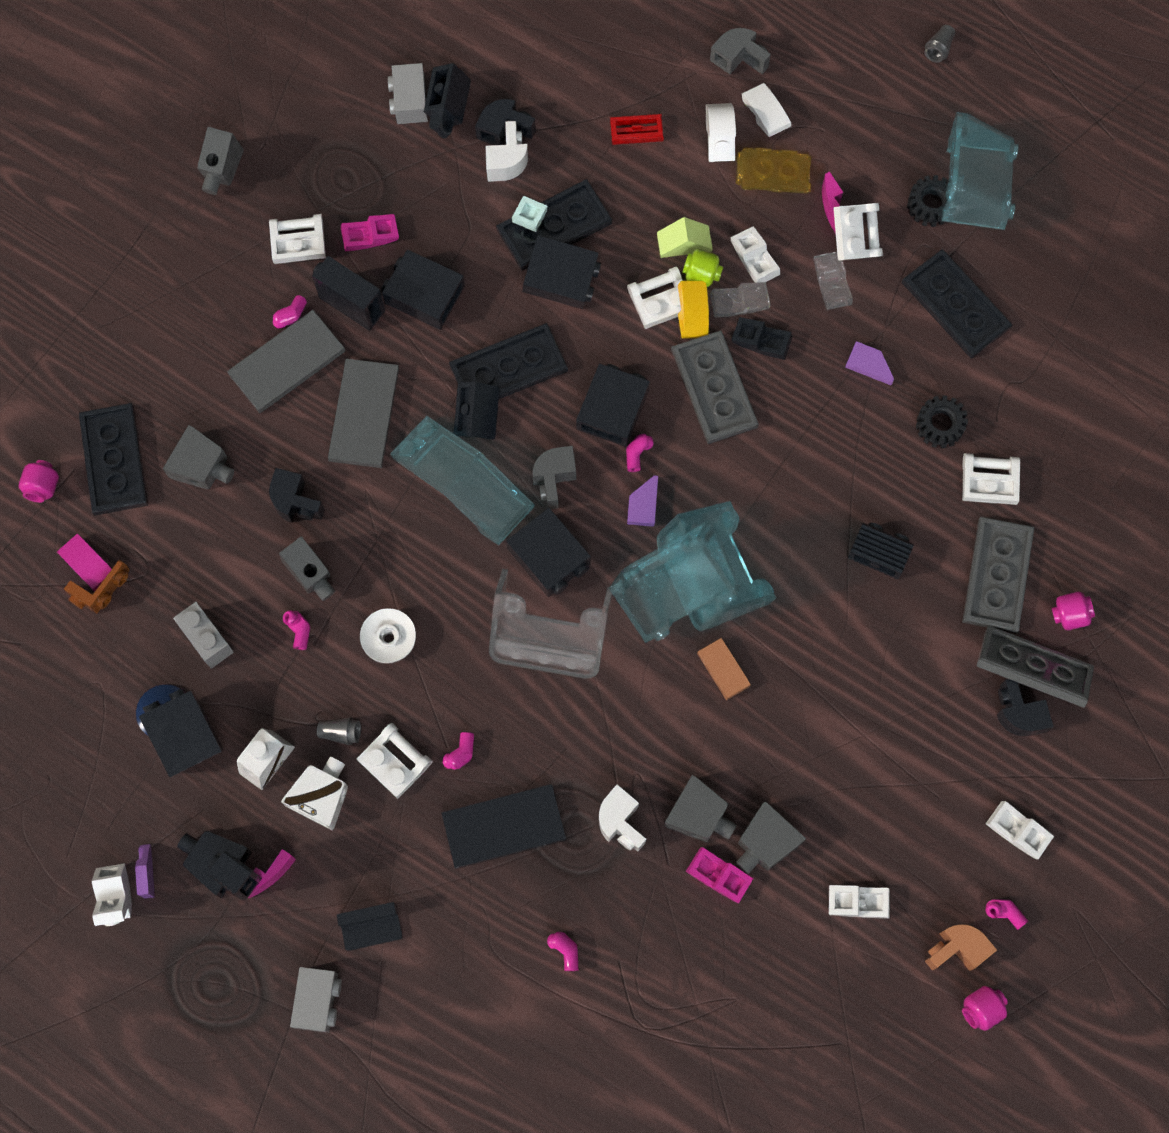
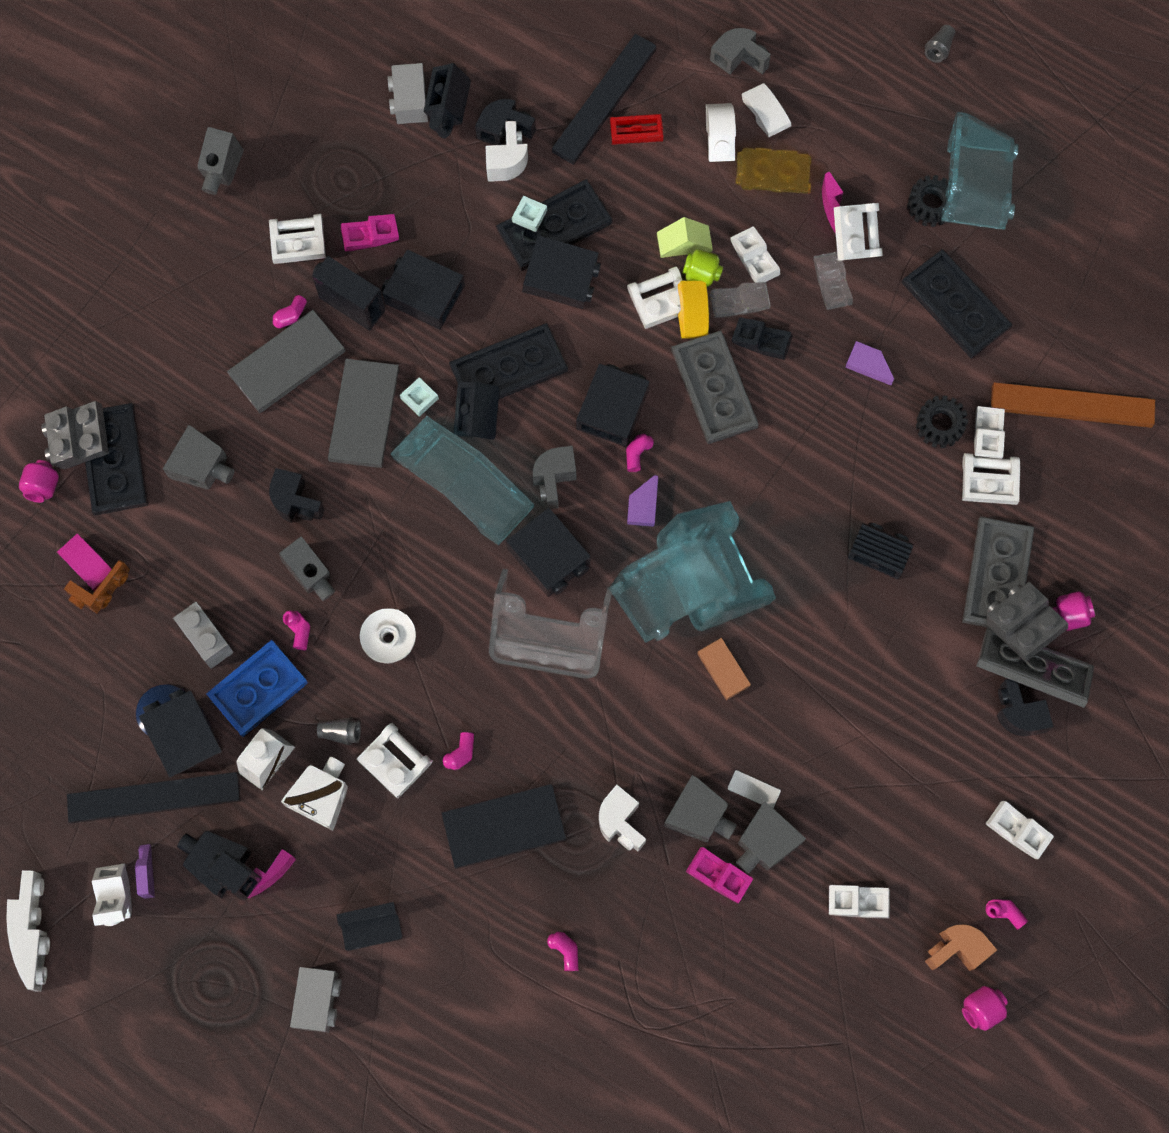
none -> white slope [7,870,50,992]
none -> flat silver plate [41,401,109,470]
none -> black tile [67,772,241,824]
none -> blue plate [206,640,308,737]
none -> light aqua plate [400,378,439,417]
none -> black tile [552,34,657,165]
none -> white sticker [728,770,781,808]
none -> white slope [974,406,1005,459]
none -> flat silver plate [987,582,1068,662]
none -> dark orange tile [991,382,1155,428]

